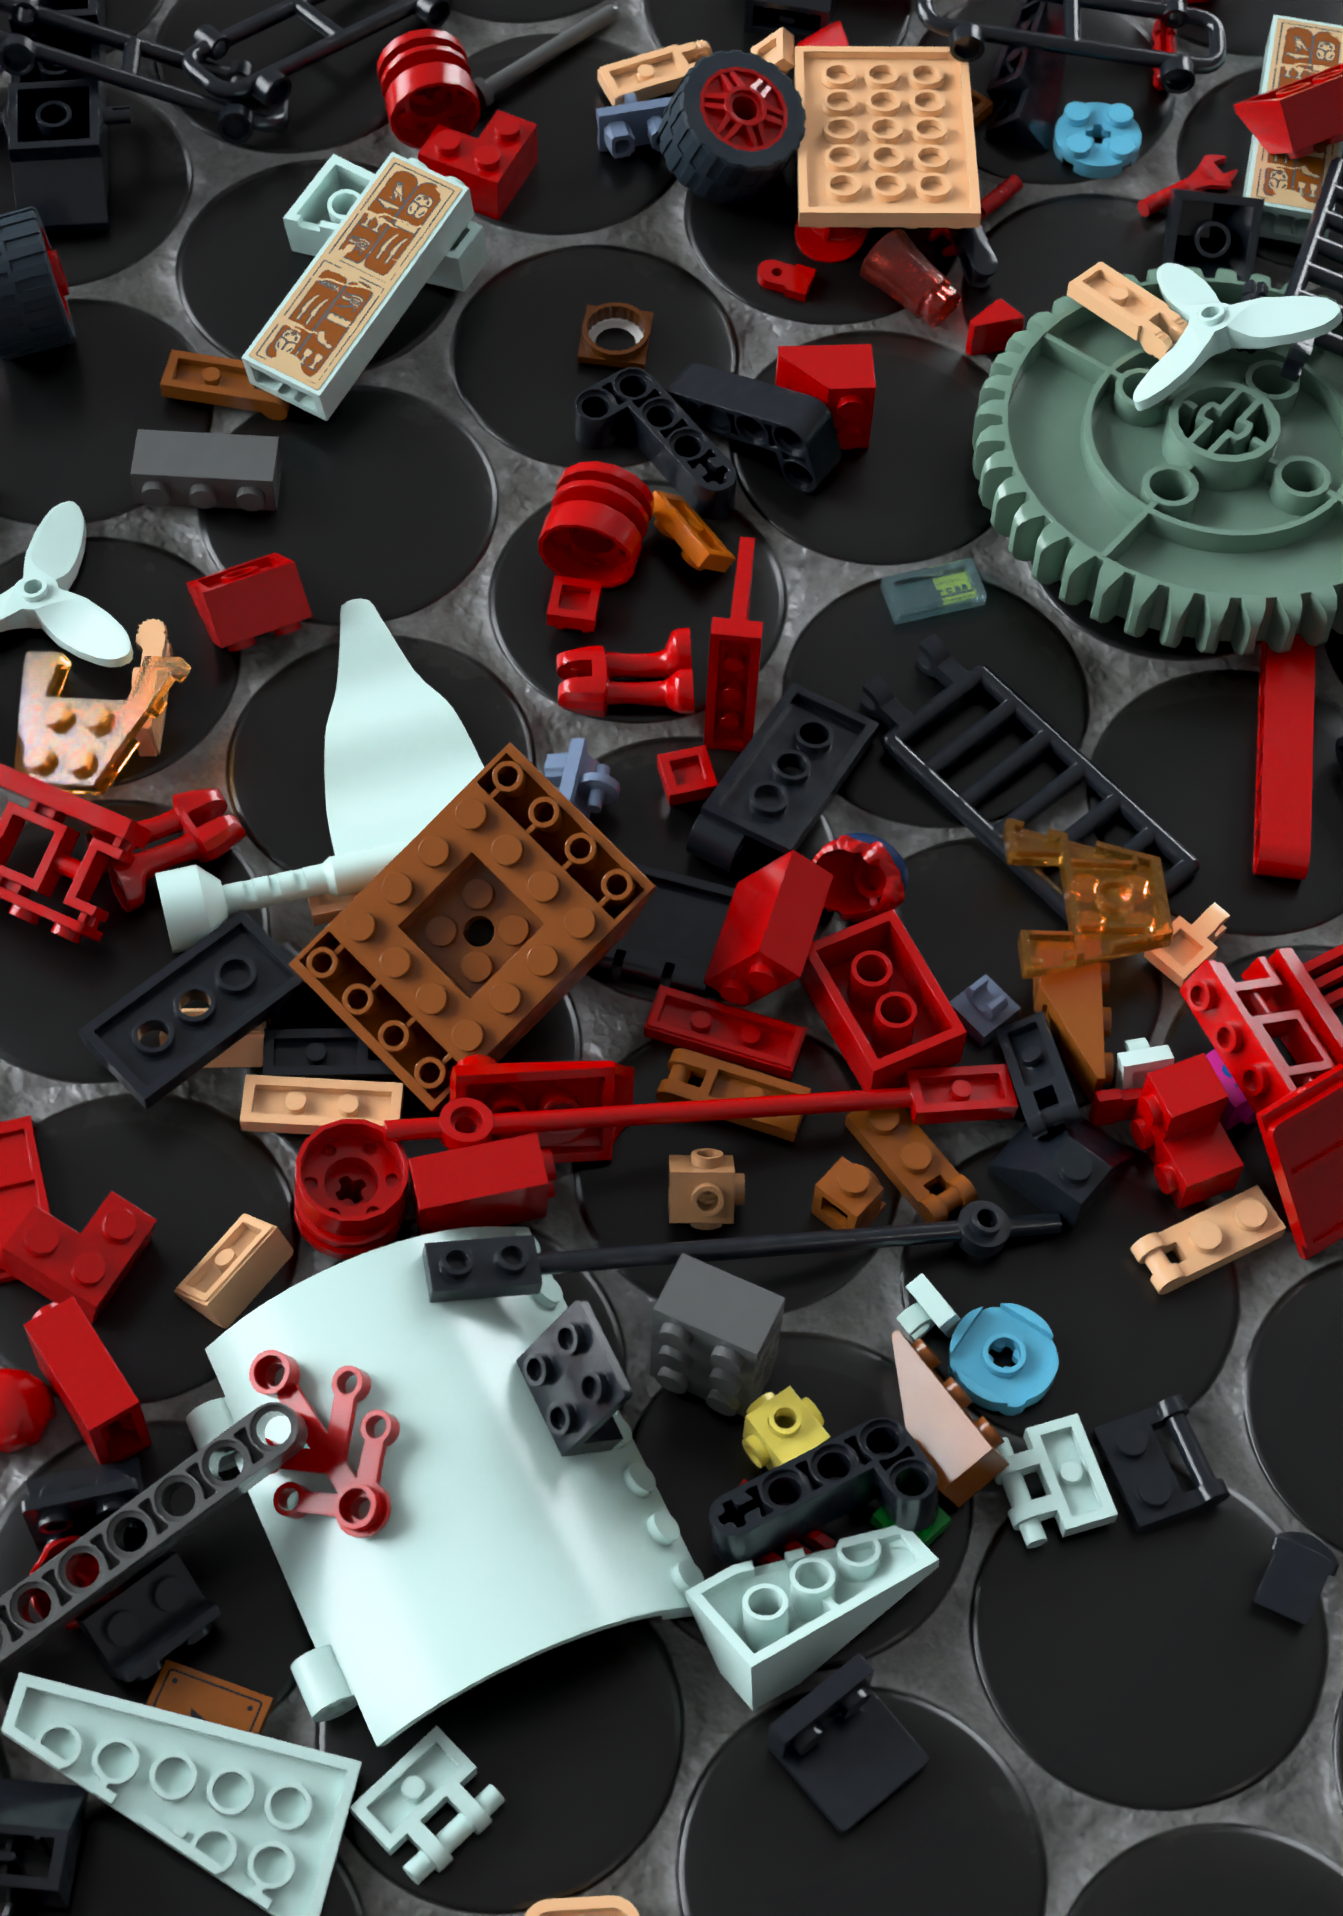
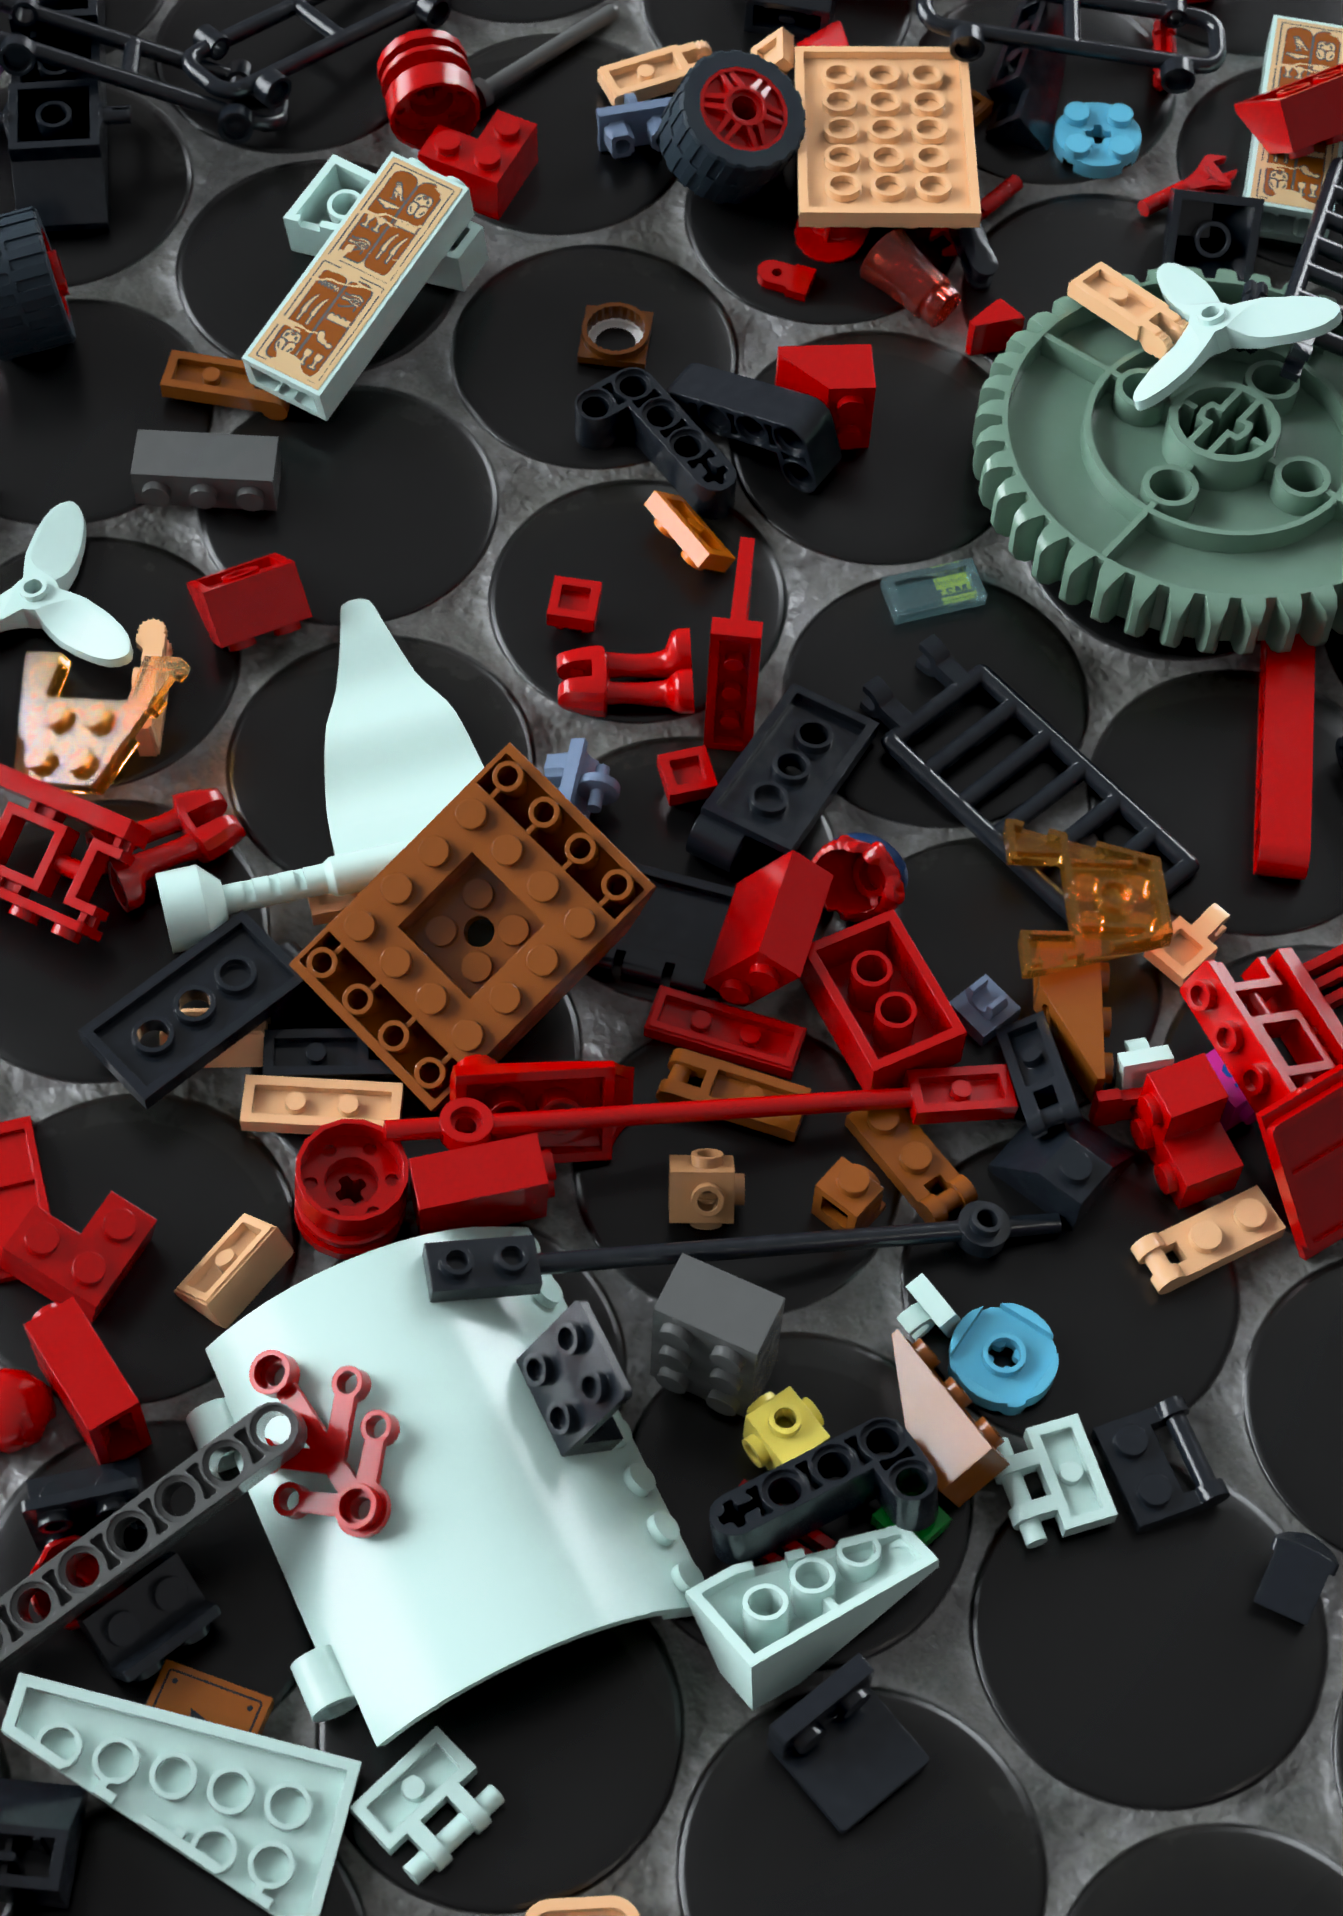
red wheel [538,461,654,588] -> none

